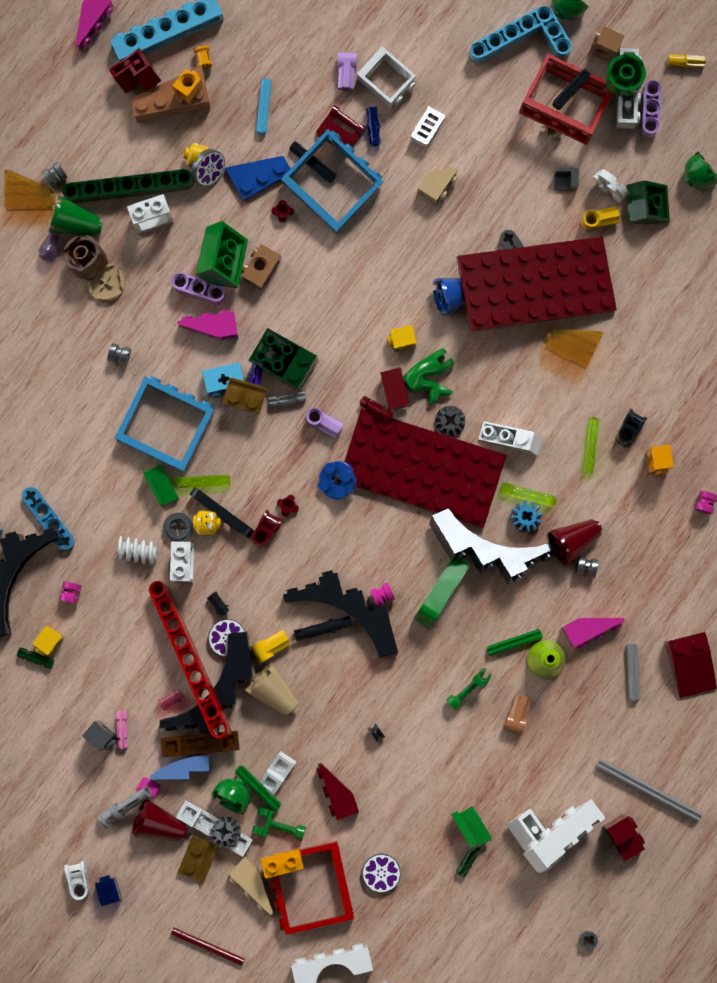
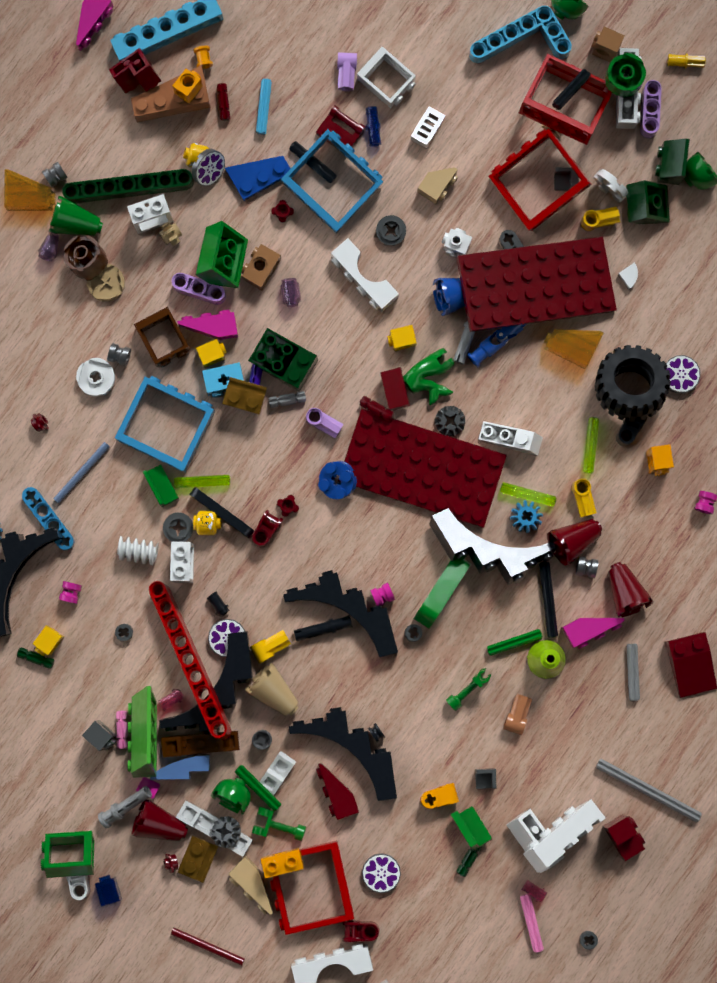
none -> dark red plate [31,413,49,432]
none -> green window [41,831,95,878]
none -> sand blue bar [53,442,110,504]
none -> white plate [76,358,115,397]
none -> dark grey bush [115,624,133,641]
none -> bright green slope [128,686,157,778]
none -> reddish brown window [134,306,190,368]
none -> tan gear [159,222,182,246]
none -> dark red plate [163,854,178,873]
none -> yellow brick [196,339,227,368]
none -> dark red axle [217,83,230,121]
none -> flat silver wheel [252,730,272,750]
none -> clear purple brick [280,278,301,307]
none -> black arch [289,707,397,801]
none -> white arch [331,238,399,312]
none -> dark red piece [342,920,380,942]
none -> dark grey gear [376,215,406,246]
none -> dark grey bush [405,624,422,642]
none -> light orange piece [420,783,459,809]
none -> white brick [442,228,472,257]
none -> light grey pin [453,320,475,364]
none -> blue piece [467,324,527,368]
none -> dark grey panel [475,768,497,789]
none -> red window [488,128,592,231]
none -> bright pink axle [520,894,544,952]
none -> clear pink pin [521,880,547,902]
none -> black axle [539,562,558,638]
none -> yellow piece [571,479,597,517]
none -> black tyre [595,345,671,422]
none -> dark red cone [608,562,654,618]
none -> white tile [618,262,638,289]
none -> dark green slope [655,139,690,185]
none -> tile [666,355,700,394]

